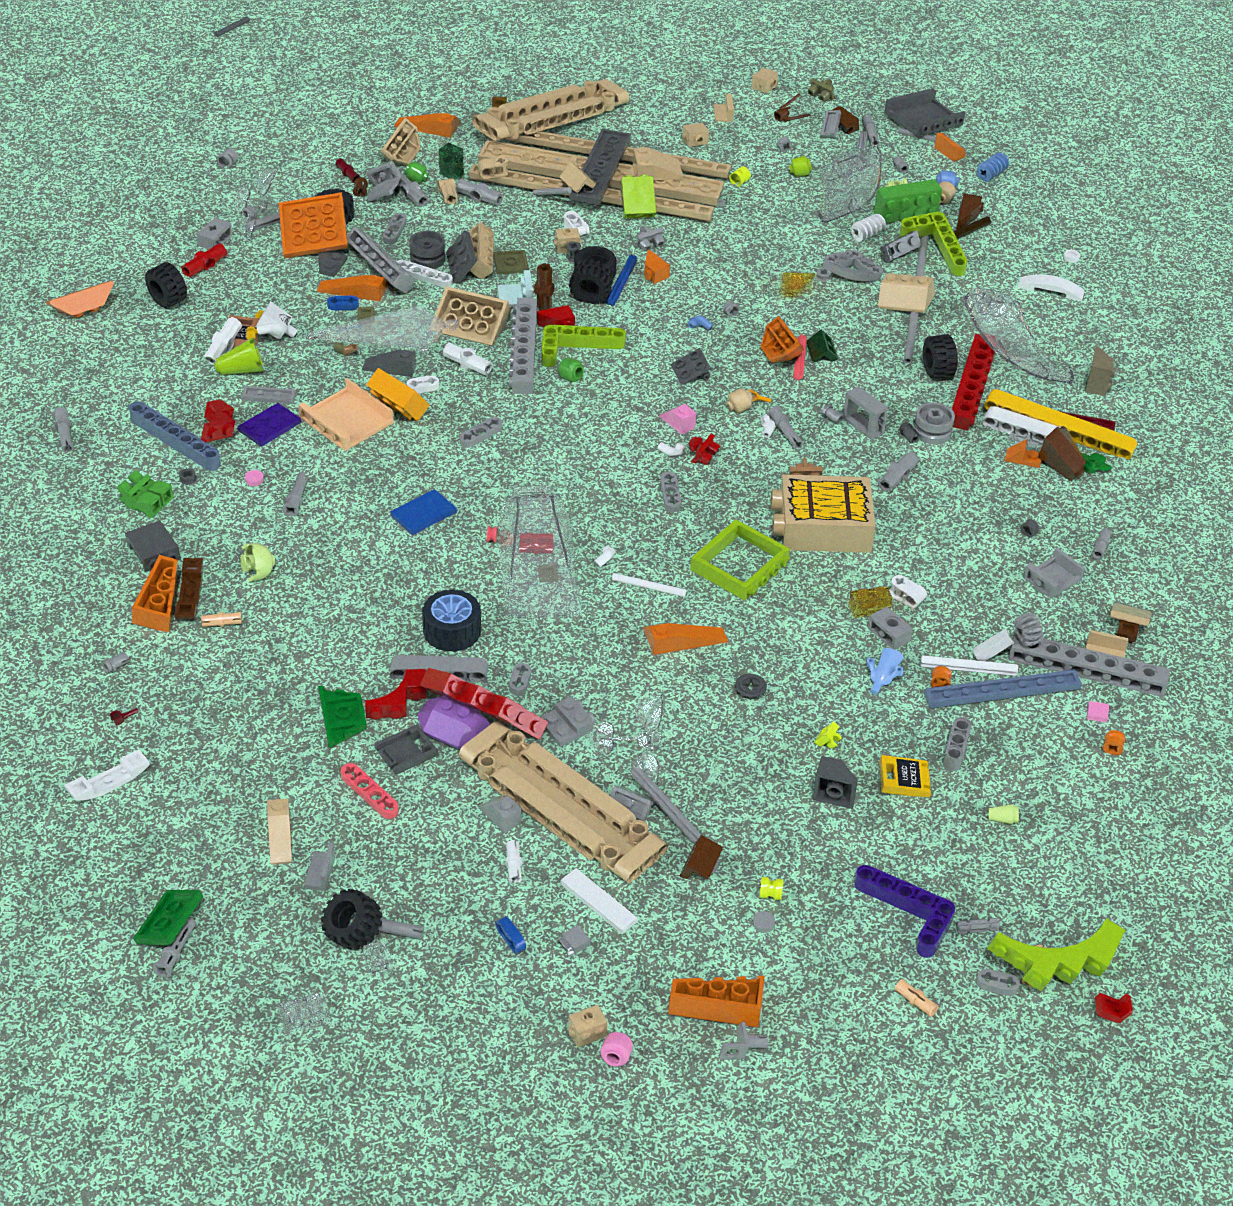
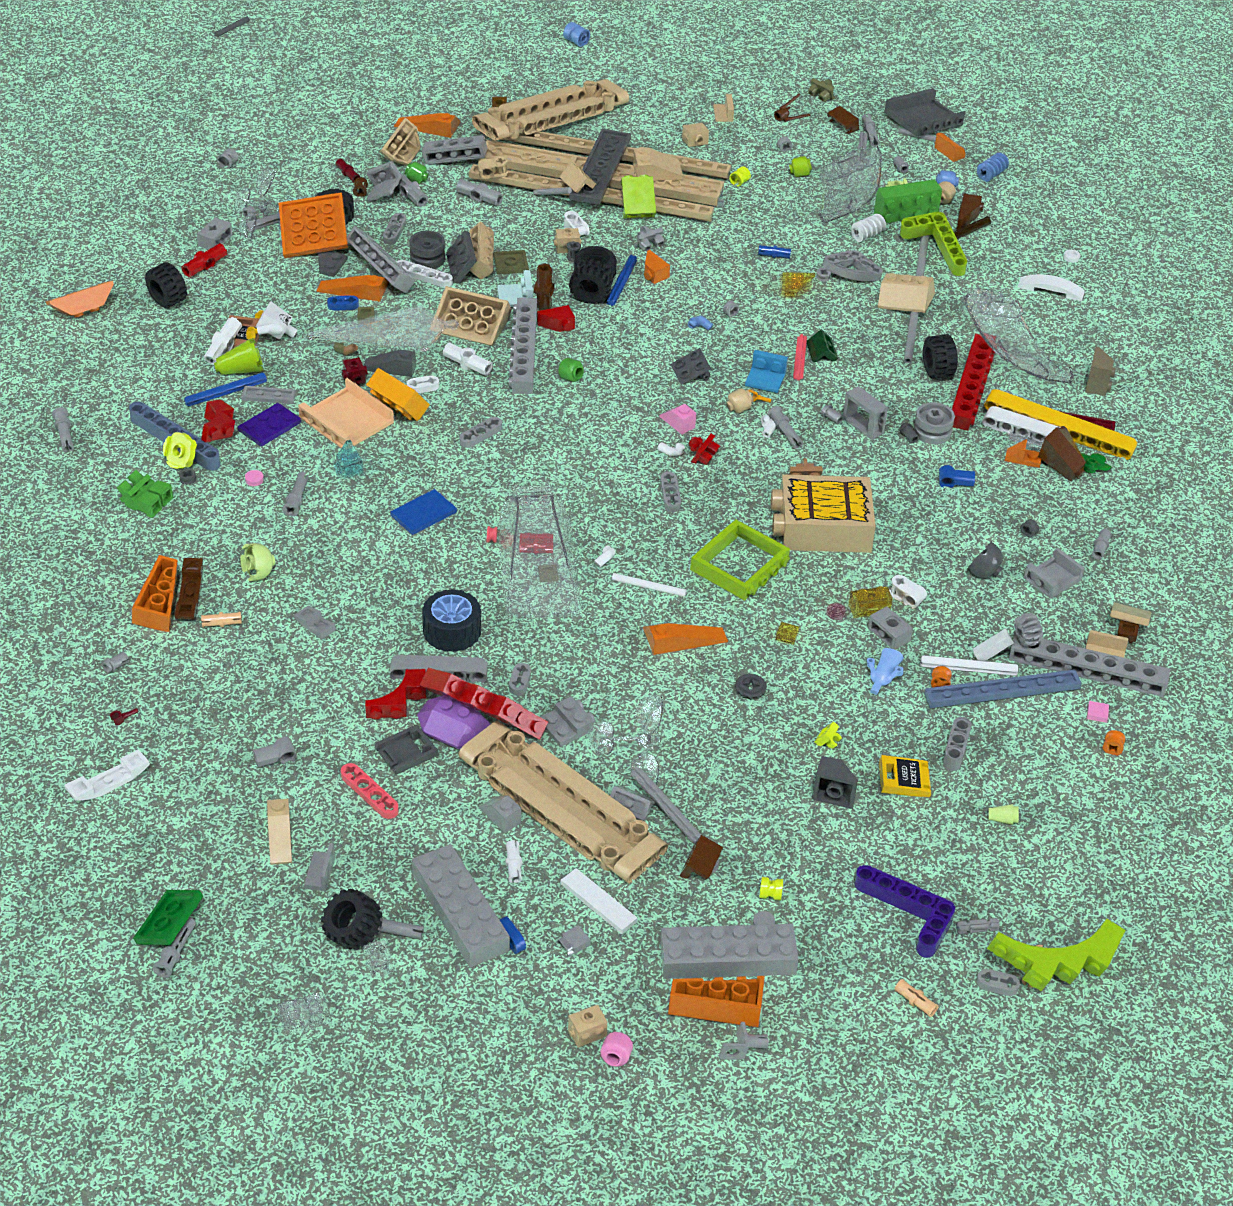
dark grey panel [125,520,180,572] -> none
green wing [318,686,367,748] -> none
tan piece [437,178,458,204] -> none
clear green brick [439,142,464,181] -> none
lime beam [541,325,626,367] -> none
tan head [752,68,778,93] -> none
orange wedge [760,316,804,363] -> none
light grey tile [820,110,841,138] -> none
light grey piece [878,451,919,492] -> none
plate [880,231,922,263] -> none
red bracket [1095,993,1133,1023] -> none
none -> neon yellow plate [163,432,197,469]
none -> blue axle [184,373,267,407]
none -> light grey piece [253,737,297,767]
none -> light grey slope [294,606,336,640]
none -> clear light blue slope [334,440,363,479]
none -> dark red brick [341,357,368,385]
none -> light grey brick [412,844,510,968]
none -> light grey brick [422,135,488,165]
none -> medium blue wheel [563,22,590,47]
none -> light grey brick [660,924,799,979]
none -> dark azure bracket [745,350,788,393]
none -> blue pin [758,245,791,259]
none -> clear yellow plate [775,622,800,645]
none -> clear pink tile [826,603,846,620]
none -> blue piece [939,465,975,488]
none -> dark grey cylinder [967,541,1003,579]

